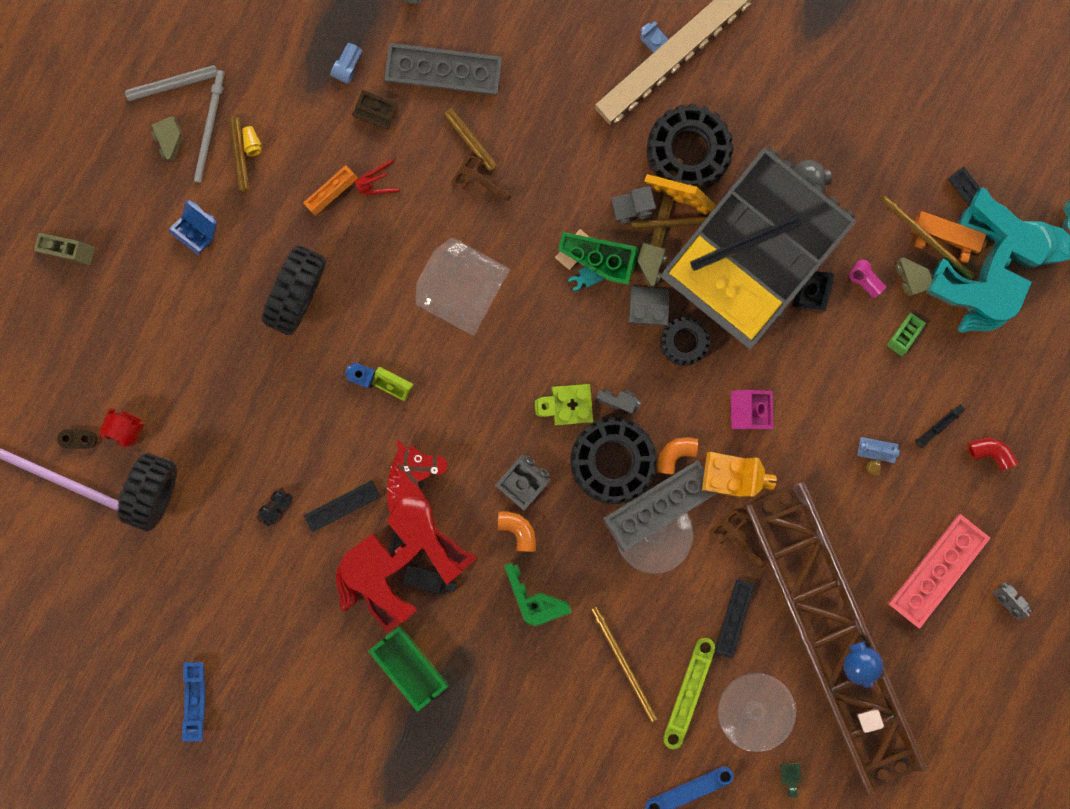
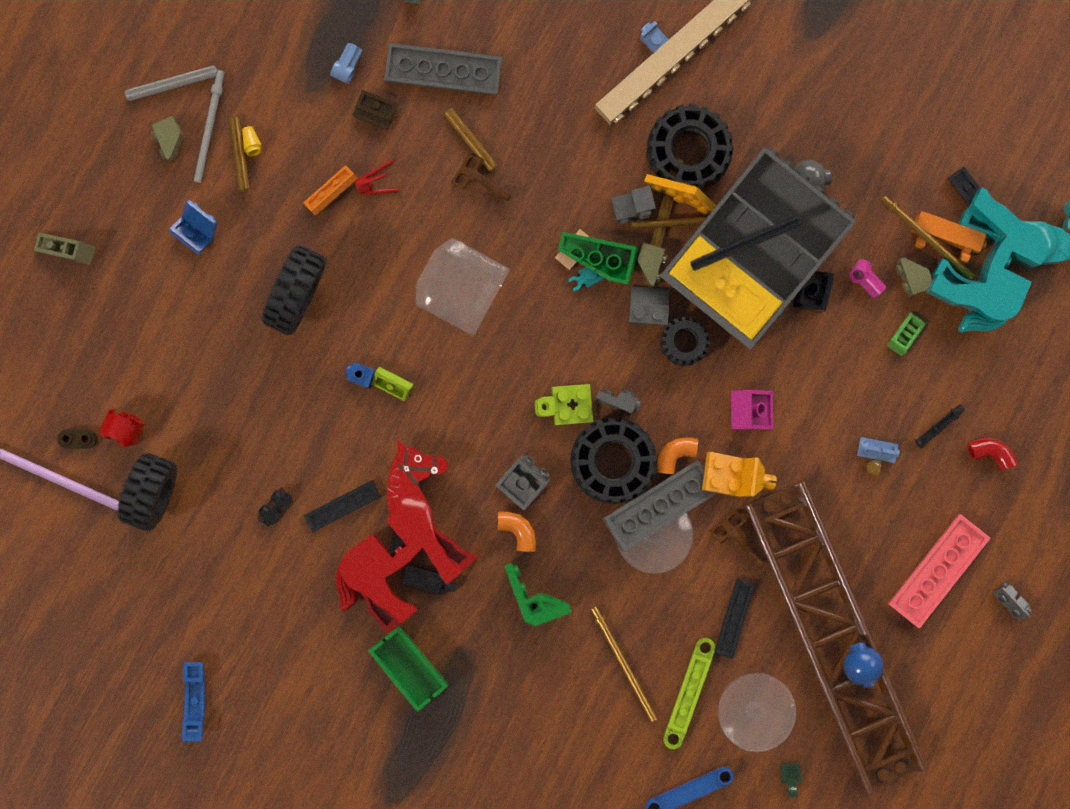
slope [857,708,885,733] -> none

